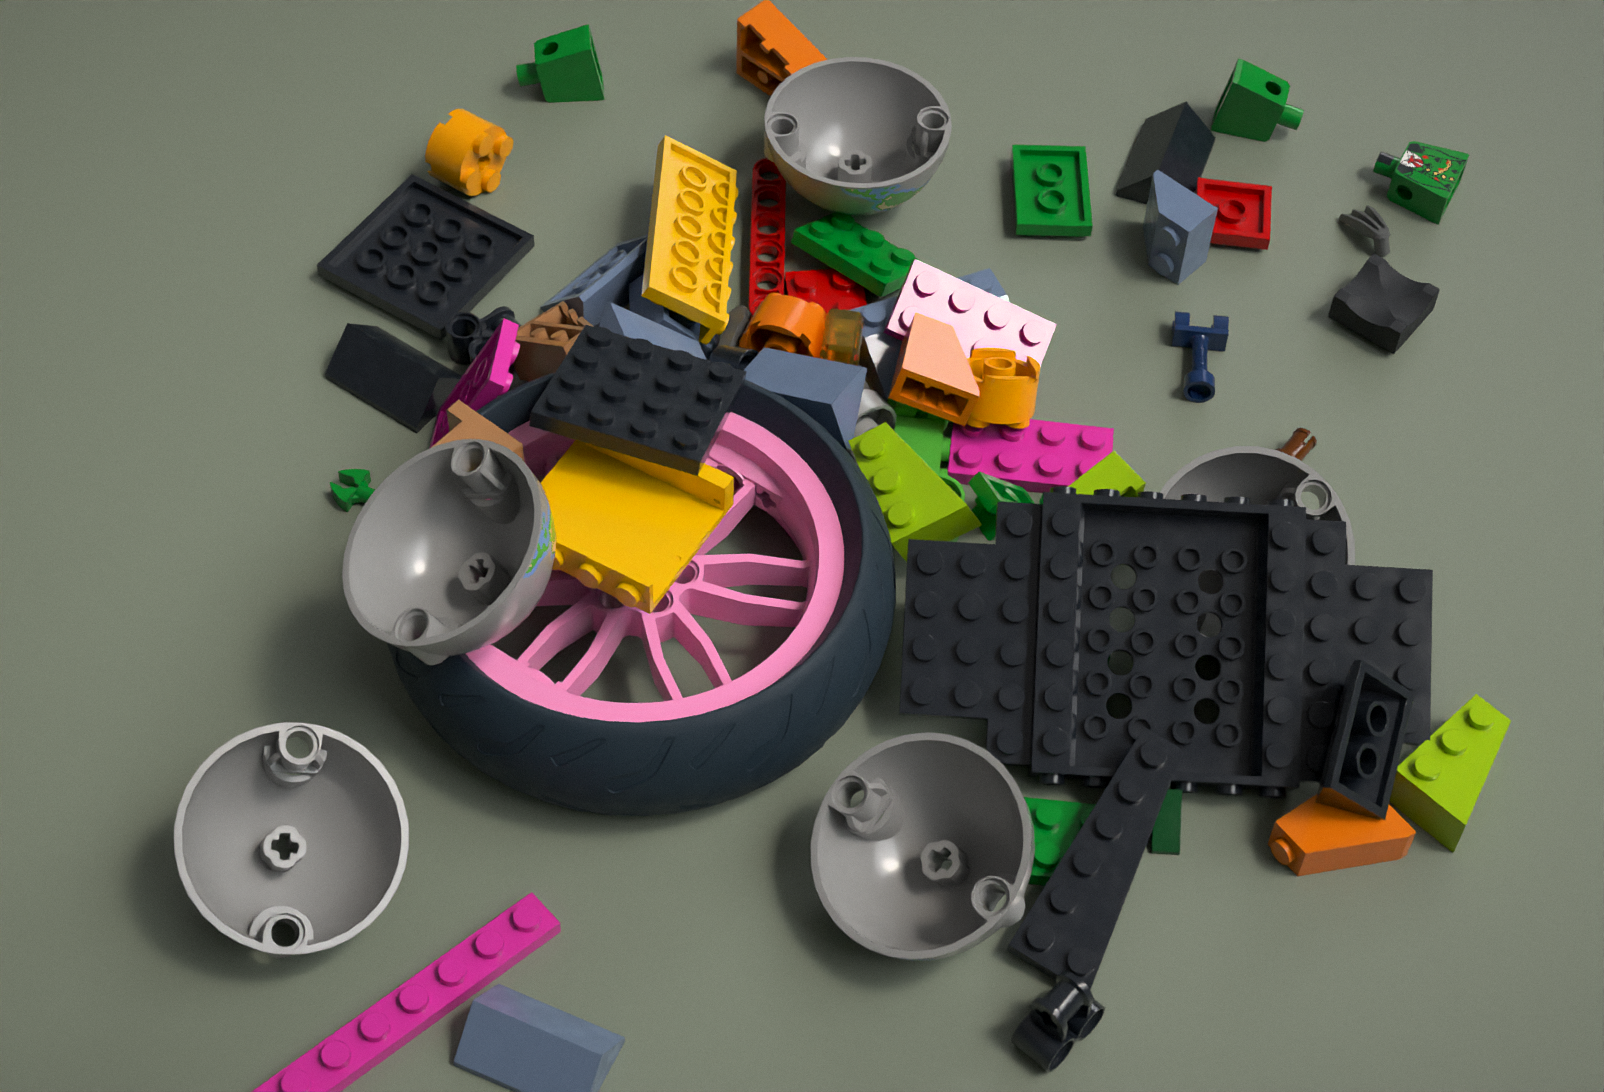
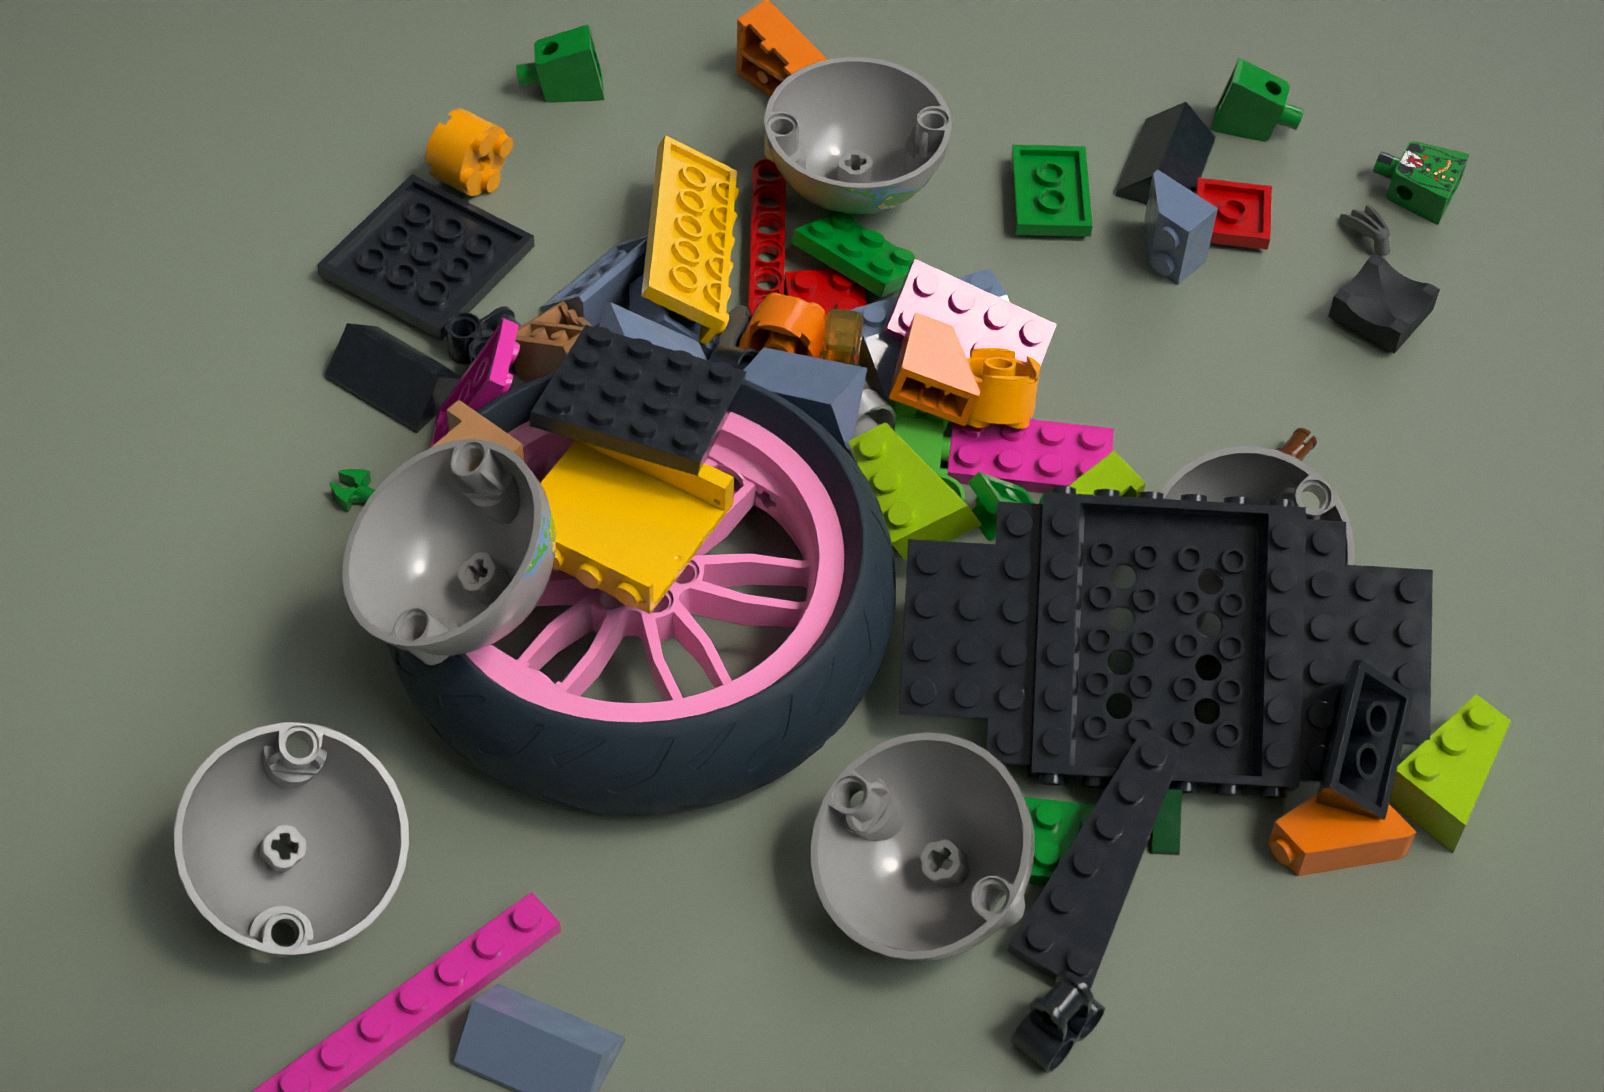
dark blue bar [1171,311,1229,403] -> none

